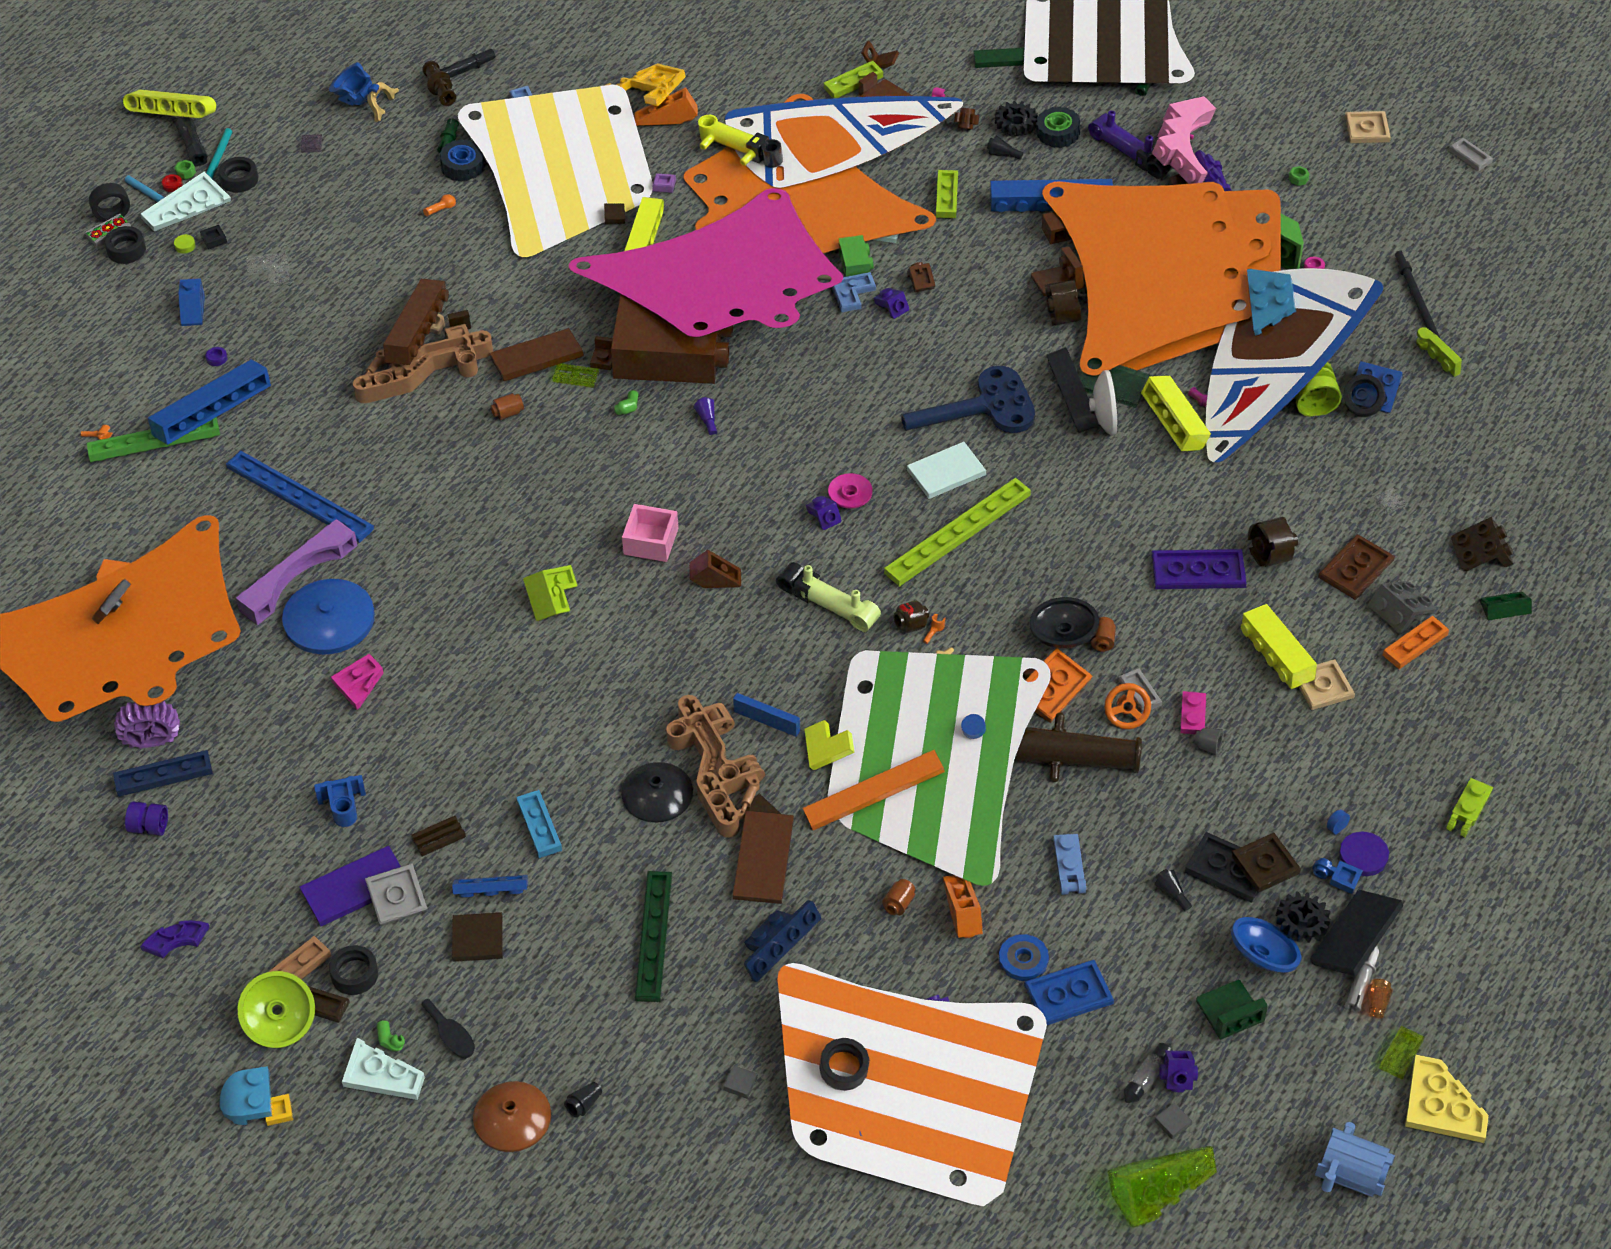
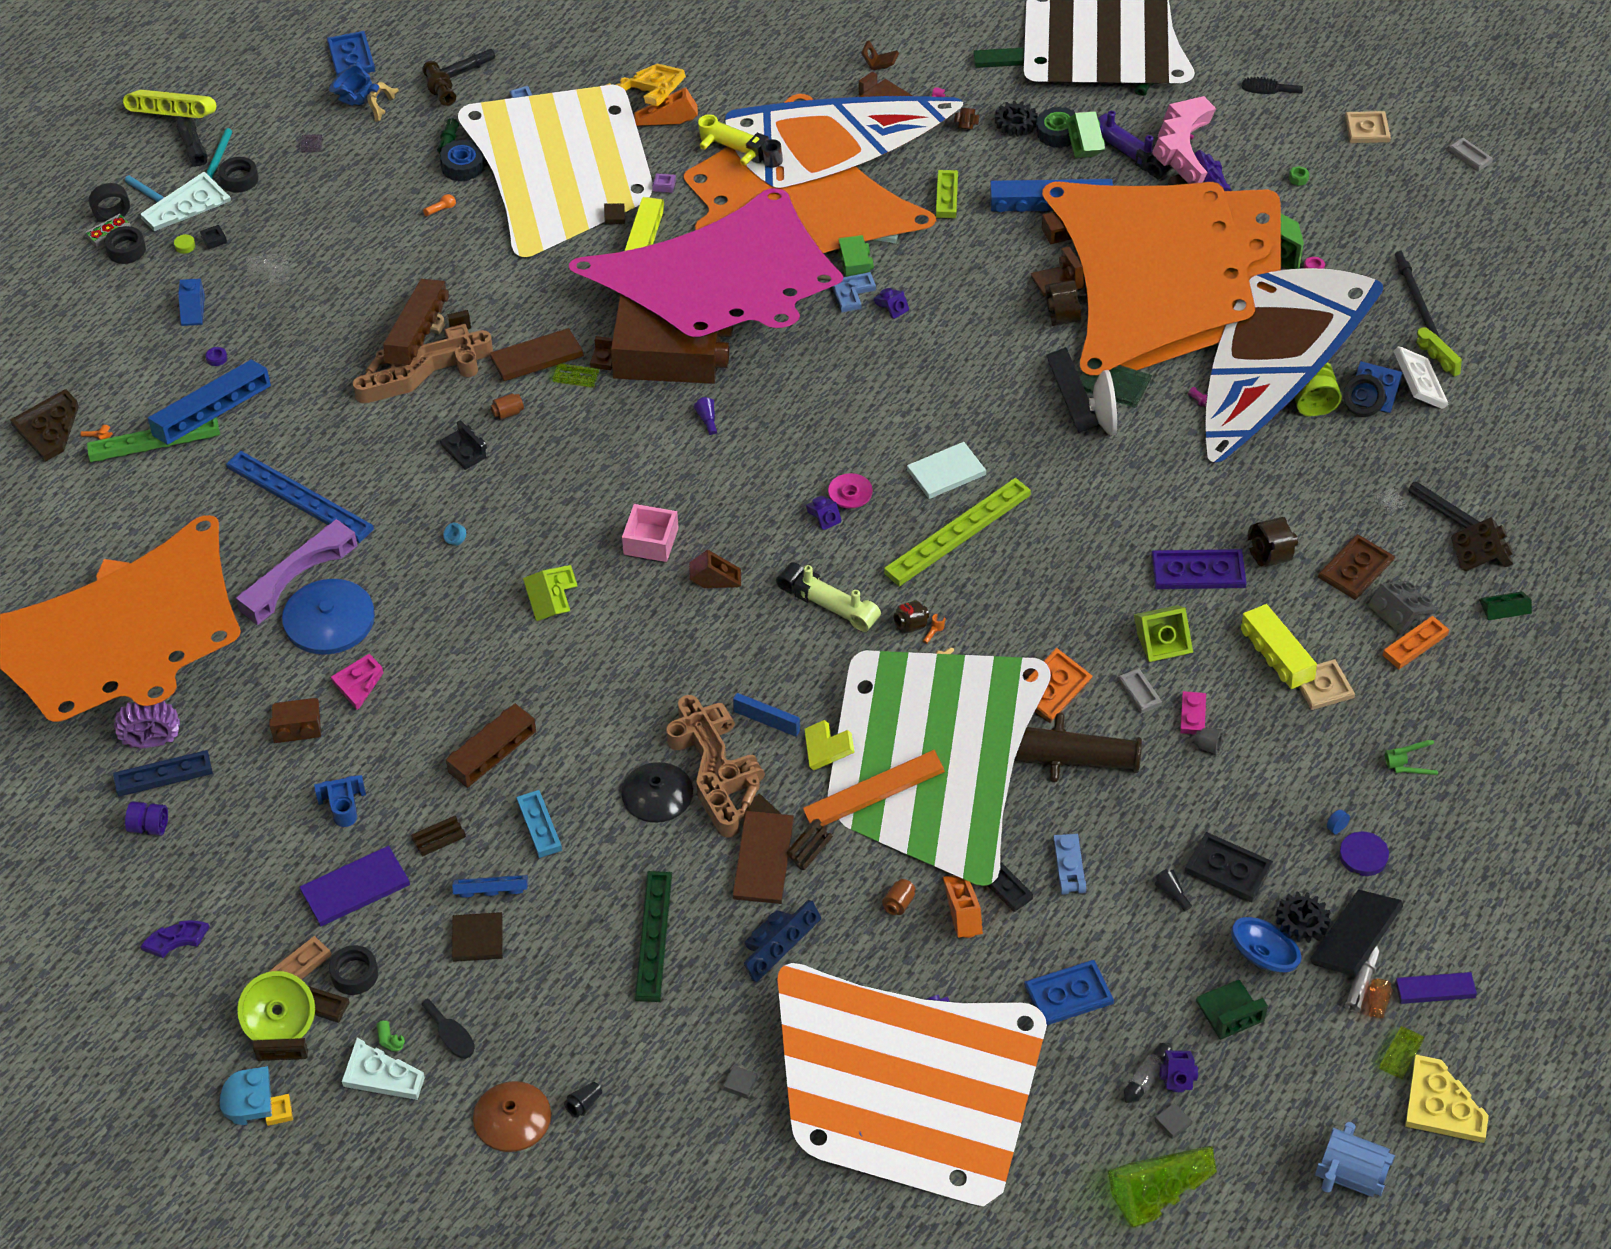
black plate [92,579,131,624] -> none
red tile [161,174,183,192] -> none
bright green tile [174,160,196,180] -> none
light grey plate [365,863,428,926] -> none
bright green arm [614,390,639,415] -> none
black tyre [819,1038,870,1091] -> none
lime plate [824,61,883,98] -> none
dark blue piece [901,366,1035,433] -> none
reddish brown bracket [907,262,936,293] -> none
blue tile [961,714,986,739] -> none
black cone [986,135,1024,160] -> none
blue tile [999,934,1049,981] -> none
black dish [1030,597,1099,649] -> none
dark orange brick [1091,617,1116,652] -> none
orange piece [1104,683,1151,729] -> none
neon yellow brick [1141,376,1211,451] -> none
dark brown tile [1231,832,1301,893] -> none
dark azure wing [1247,269,1296,336] -> none
blue plate [1313,858,1363,894] -> none
lime hinge [1446,778,1493,838] -> none
none -> dark brown plate [10,389,79,462]
none -> dark brown tile [253,1038,308,1061]
none -> reddish brown bracket [269,698,321,743]
none -> blue tile [327,31,375,76]
none -> black bracket [440,420,487,470]
none -> dark azure tile [443,522,466,546]
none -> reddish brown brick [446,703,536,788]
none -> dark brown tile [786,819,833,870]
none -> black plate [987,861,1033,912]
none -> brick [1066,112,1105,158]
none -> lime slope [1134,605,1193,662]
none -> black piece [1241,77,1303,94]
none -> bright green plant [1385,740,1438,775]
none -> white tile [1393,346,1449,409]
none -> dark purple tile [1395,972,1477,1004]
none -> black axle [1408,482,1479,528]

